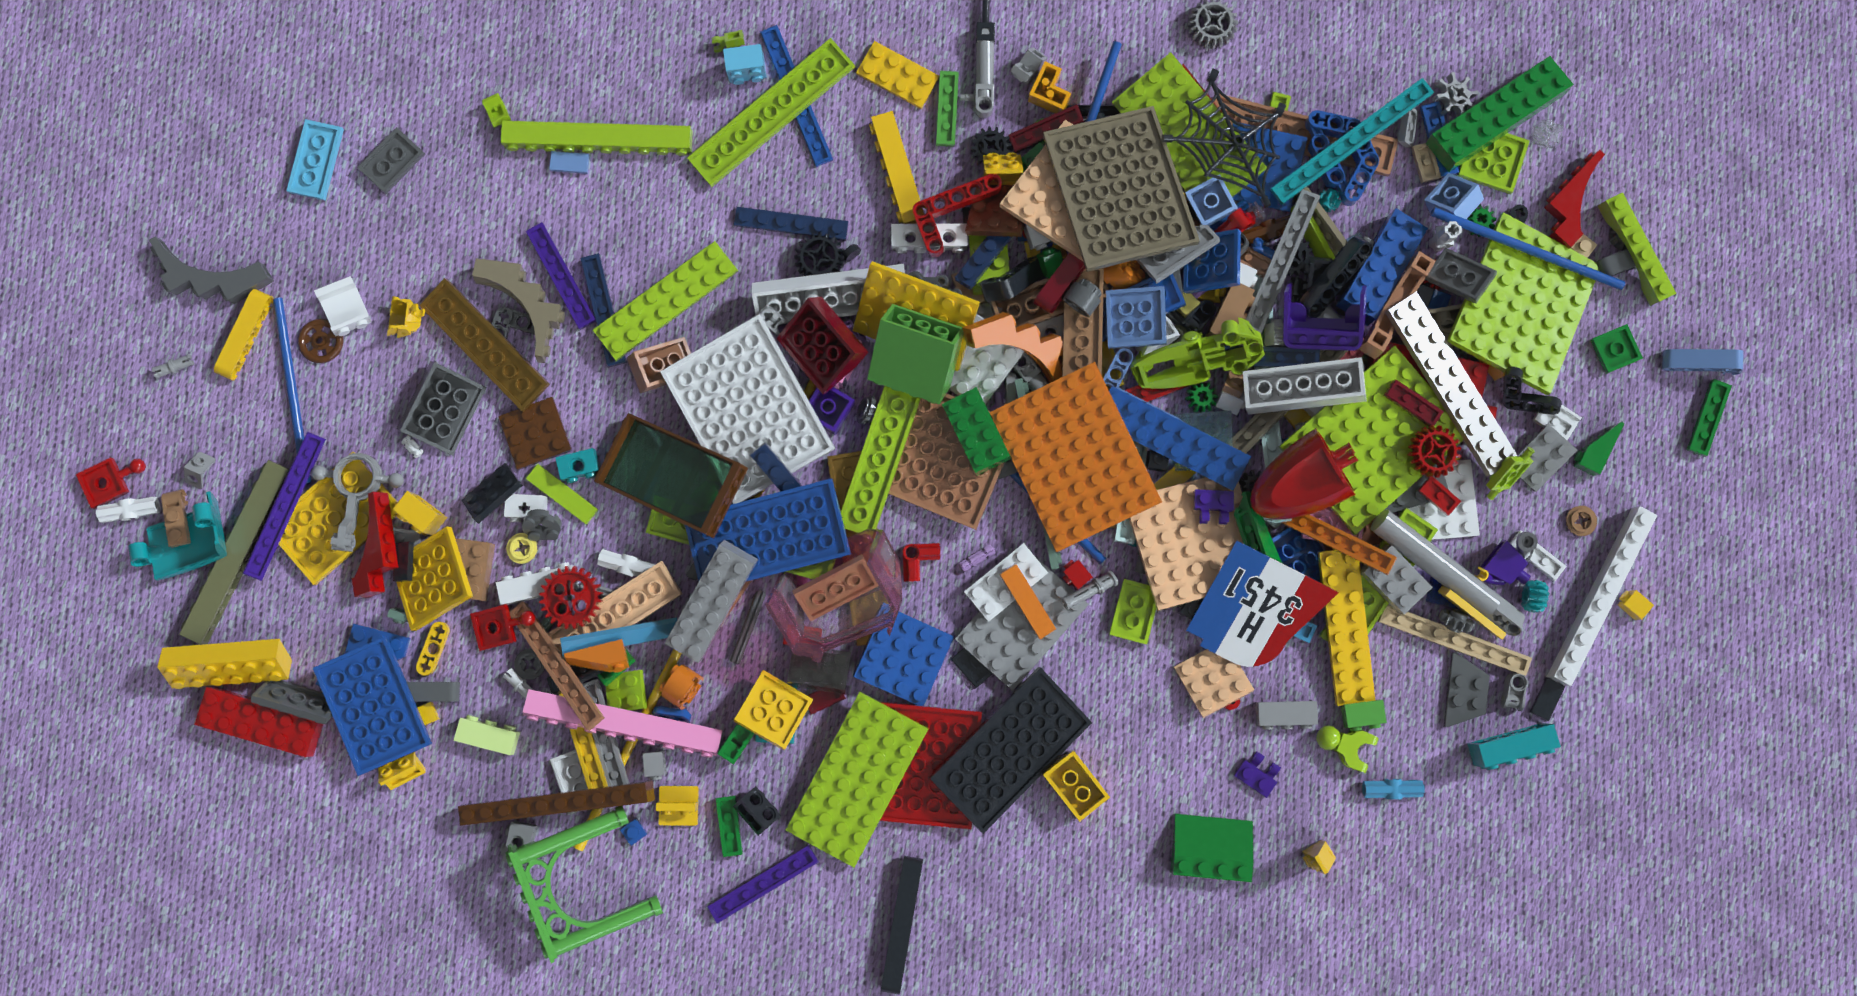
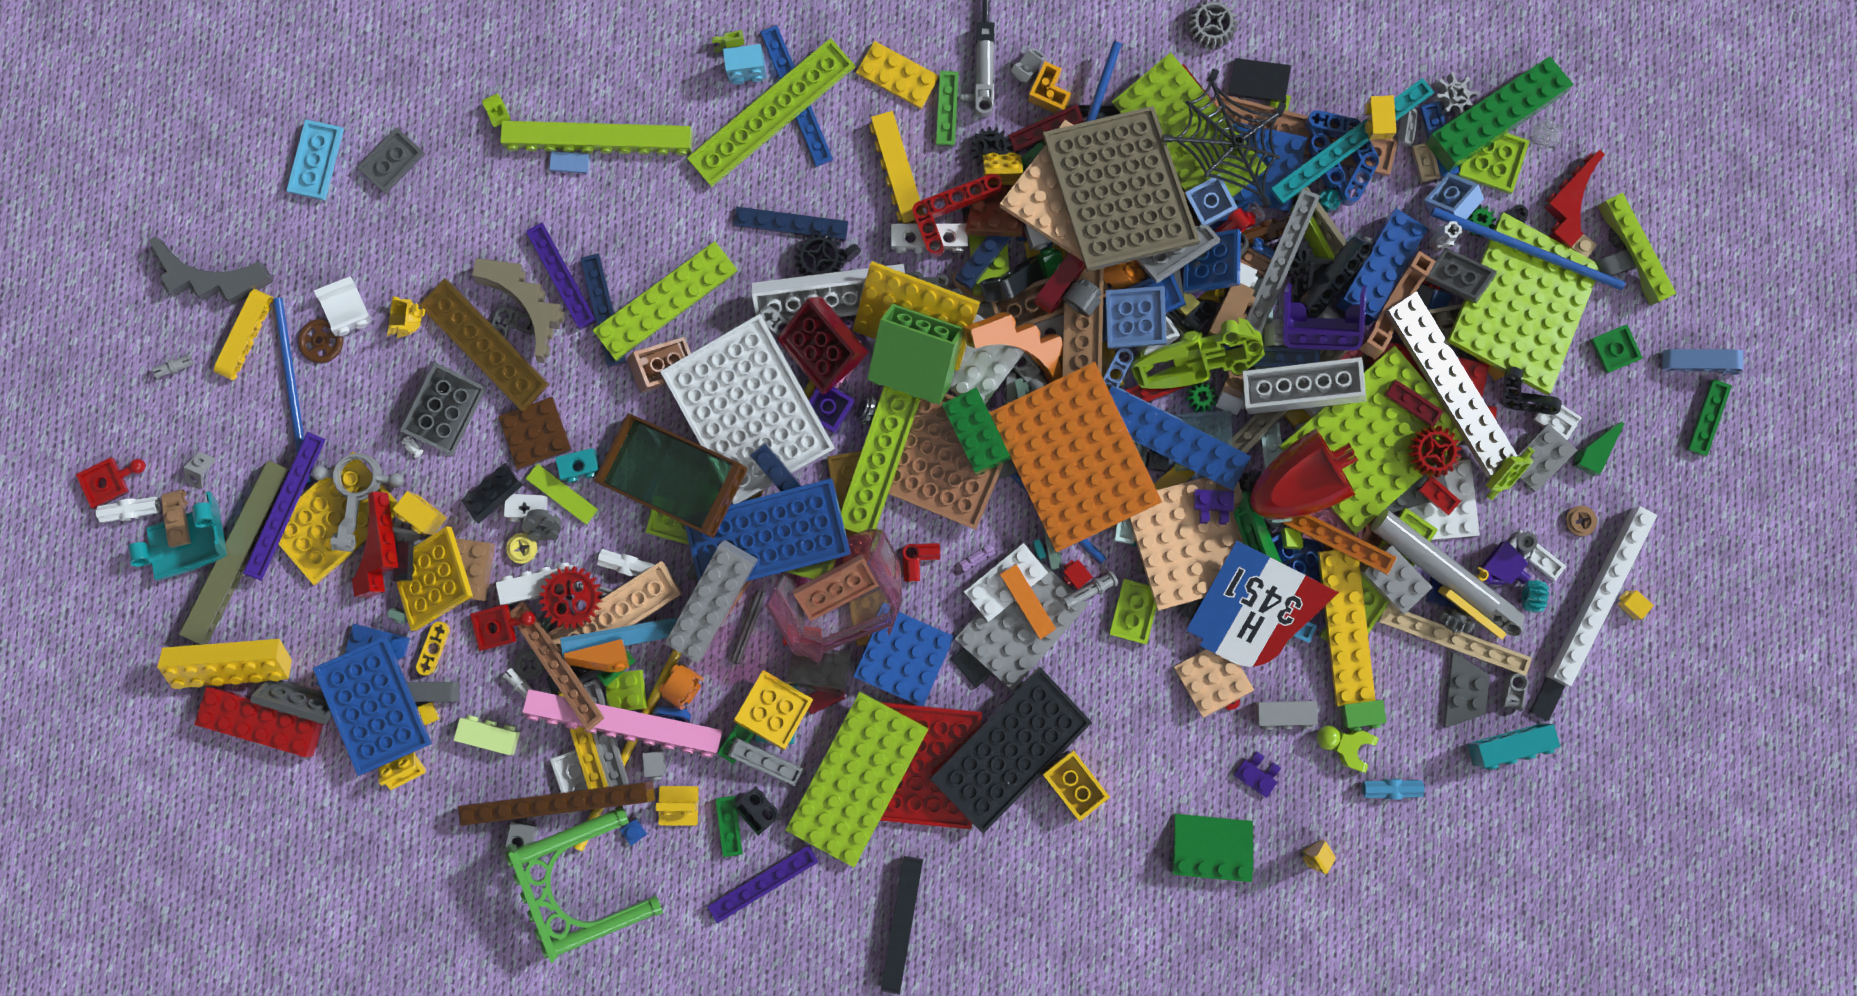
none -> tile [726,737,804,786]
none -> teal tile [1032,539,1047,560]
none -> black tile [1229,58,1292,103]
none -> lime tile [1281,528,1303,550]
none -> yellow brick [1364,95,1396,140]

